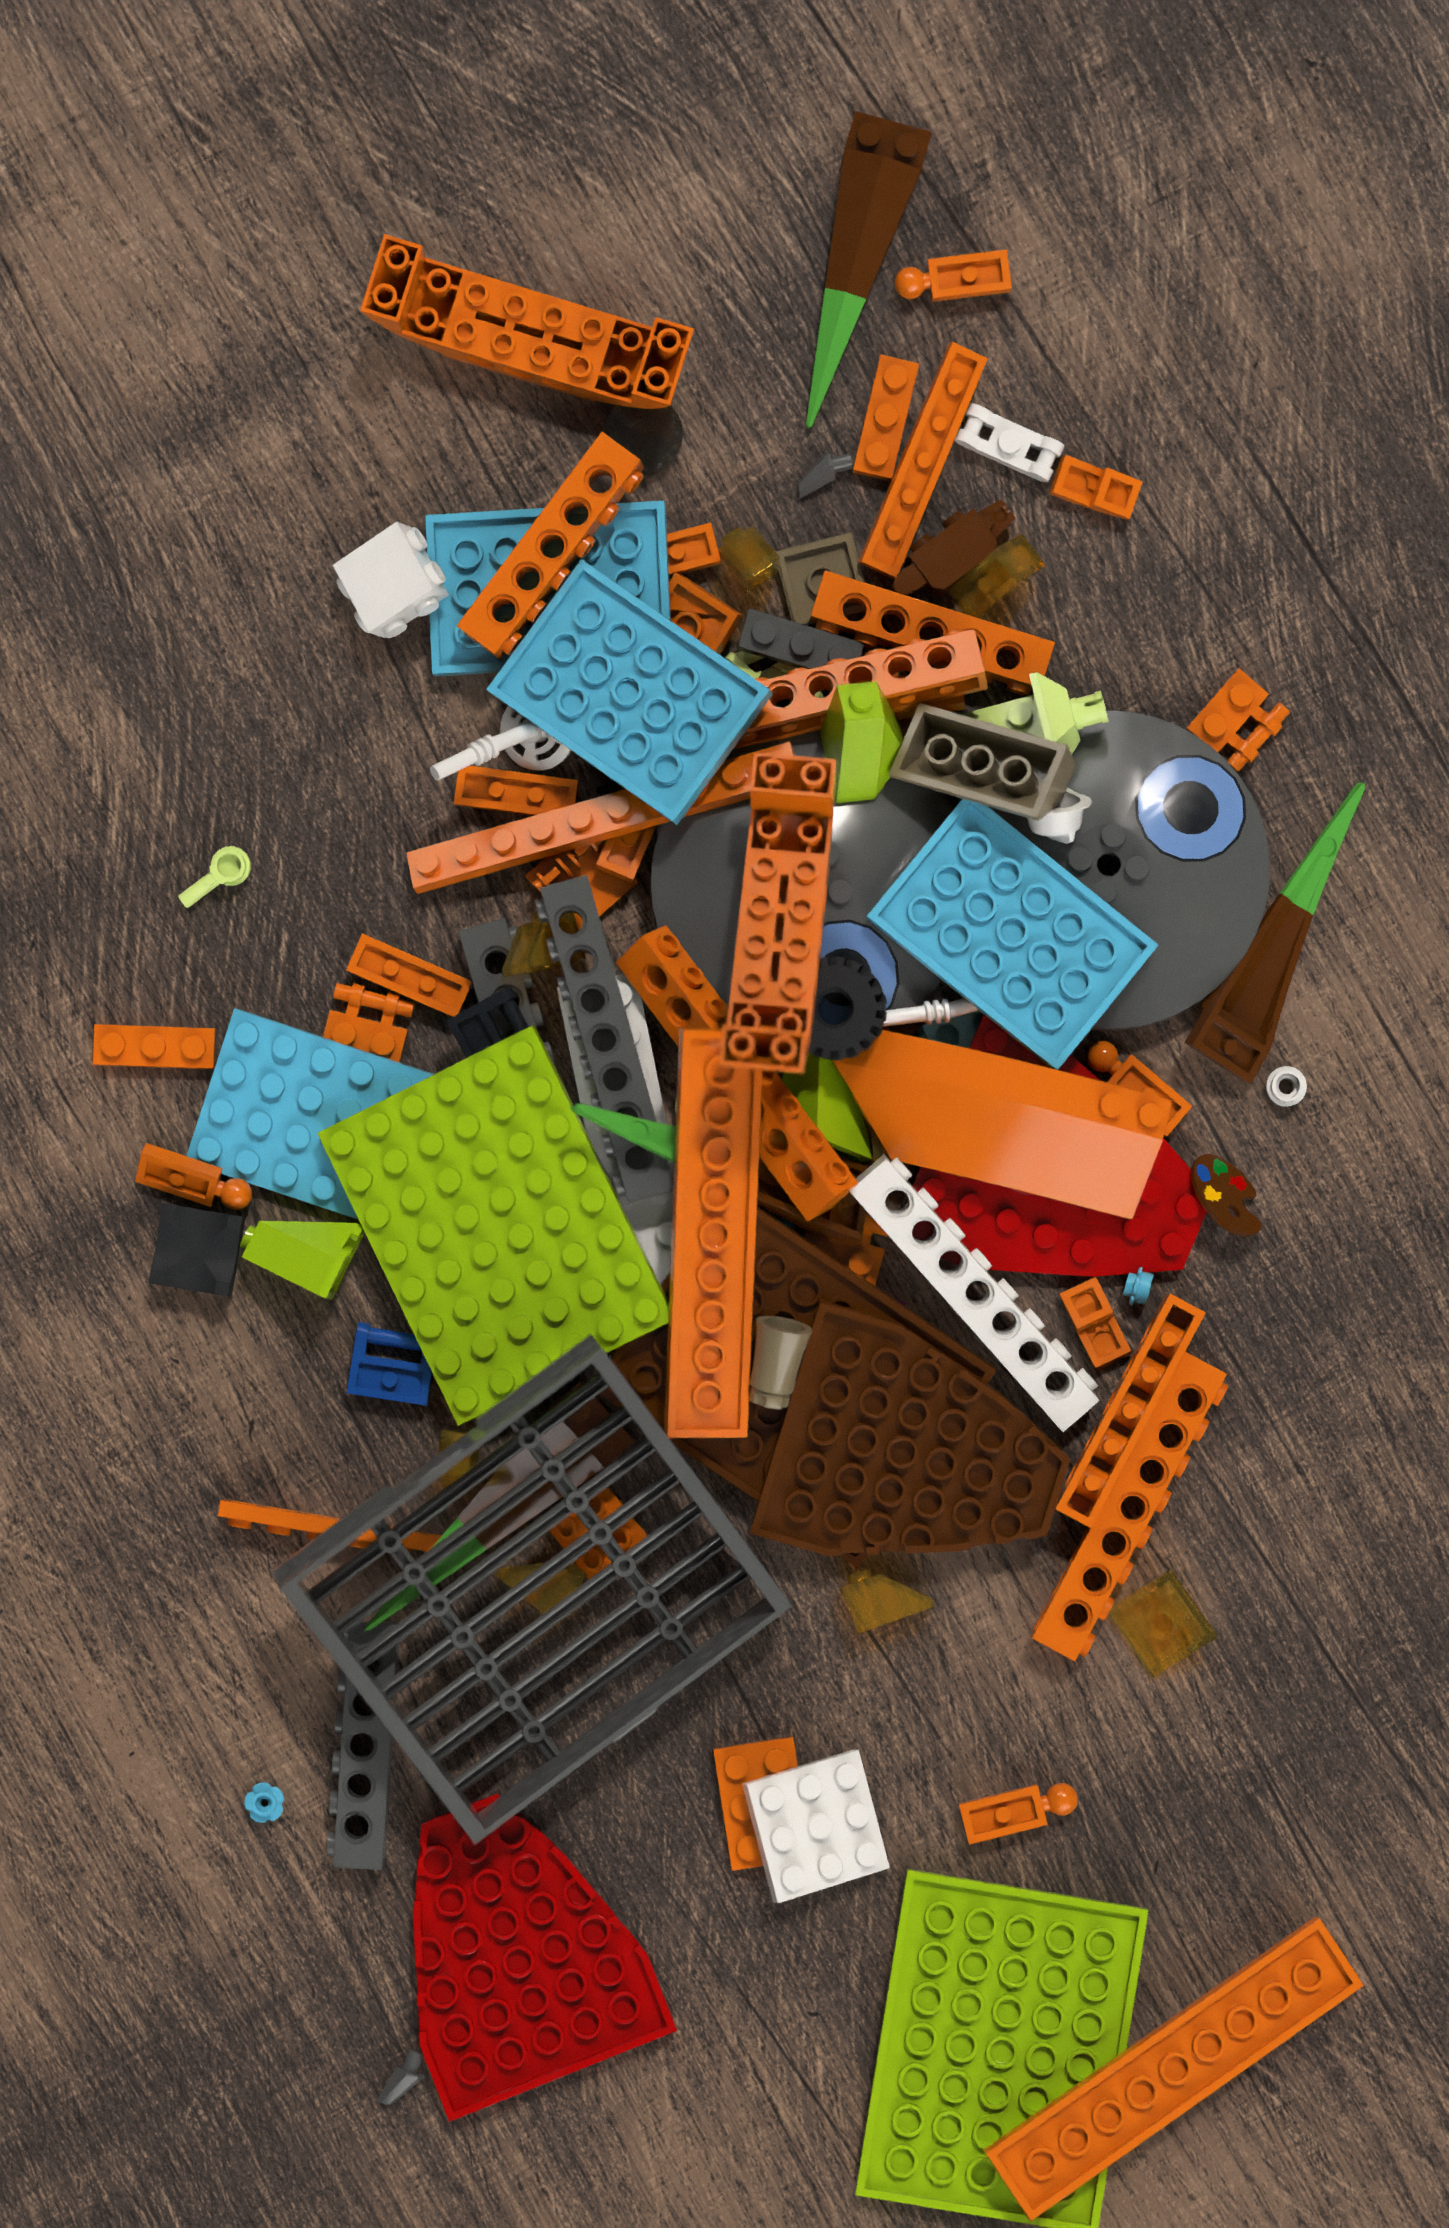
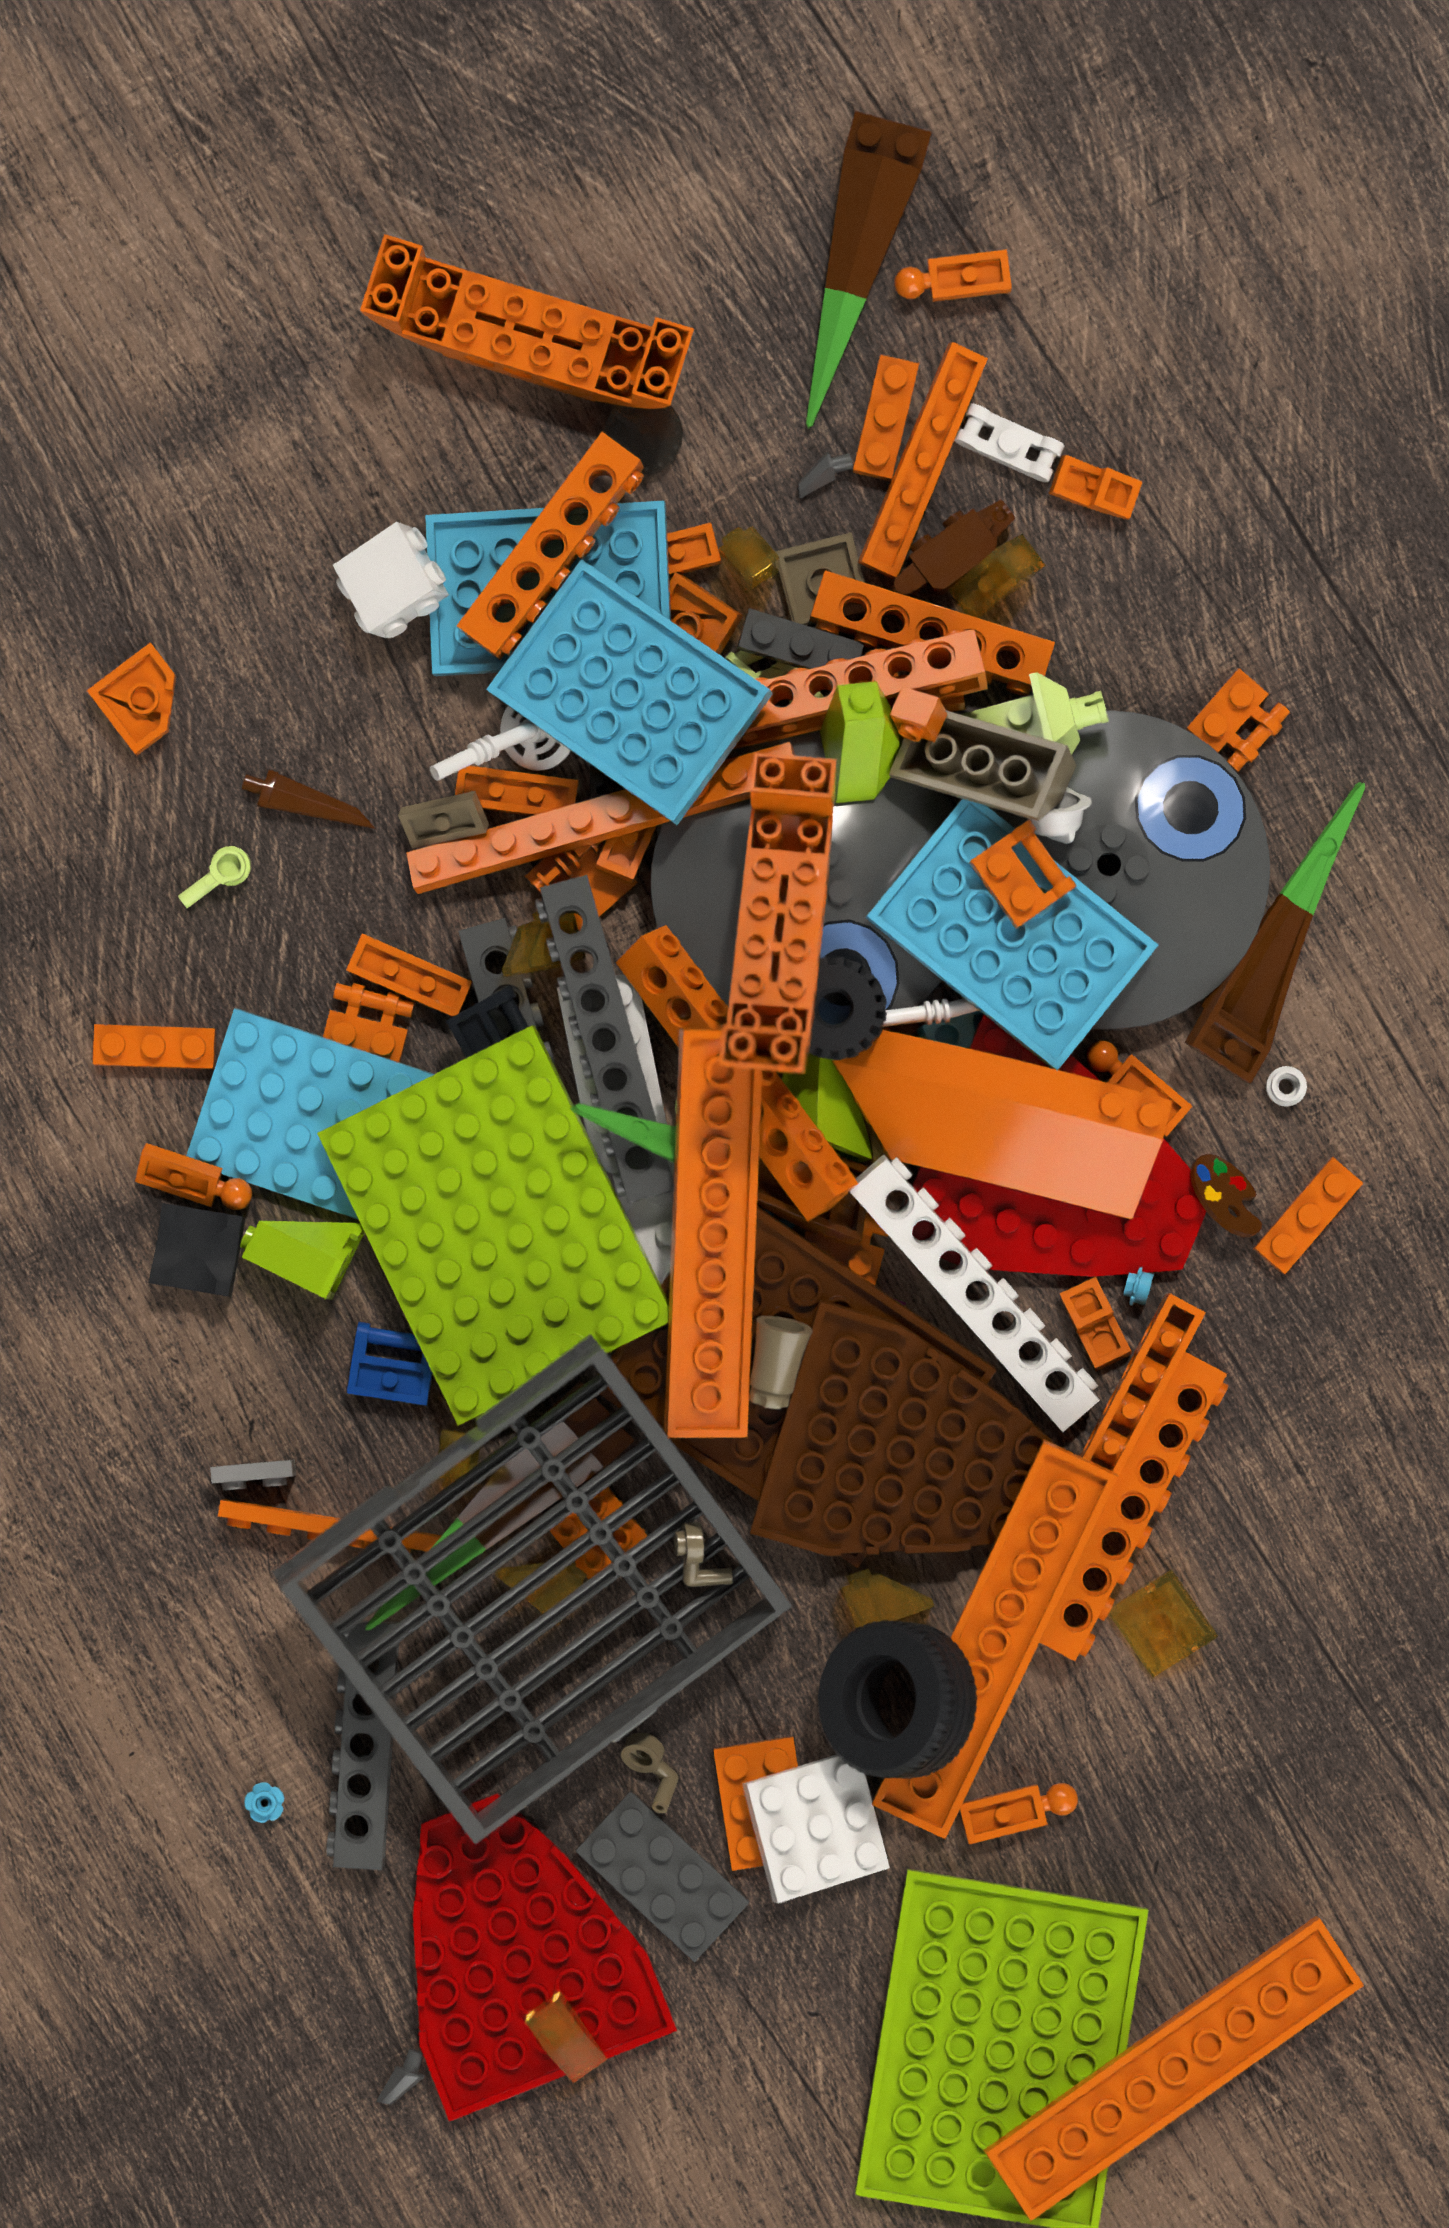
none -> orange plate [86,642,177,756]
none -> light grey plate [210,1459,296,1490]
none -> reddish brown bar [242,769,376,829]
none -> dark tan plate [398,791,489,849]
none -> clear yellow slope [525,1991,607,2083]
none -> dark grey plate [575,1790,750,1963]
none -> dark tan plate [621,1733,679,1813]
none -> dark tan plate [674,1522,733,1587]
none -> black tyre [818,1620,977,1778]
none -> orange plate [872,1440,1118,1839]
none -> orange plate [890,686,947,742]
none -> orange plate [969,819,1077,929]
none -> orange plate [1253,1157,1363,1275]

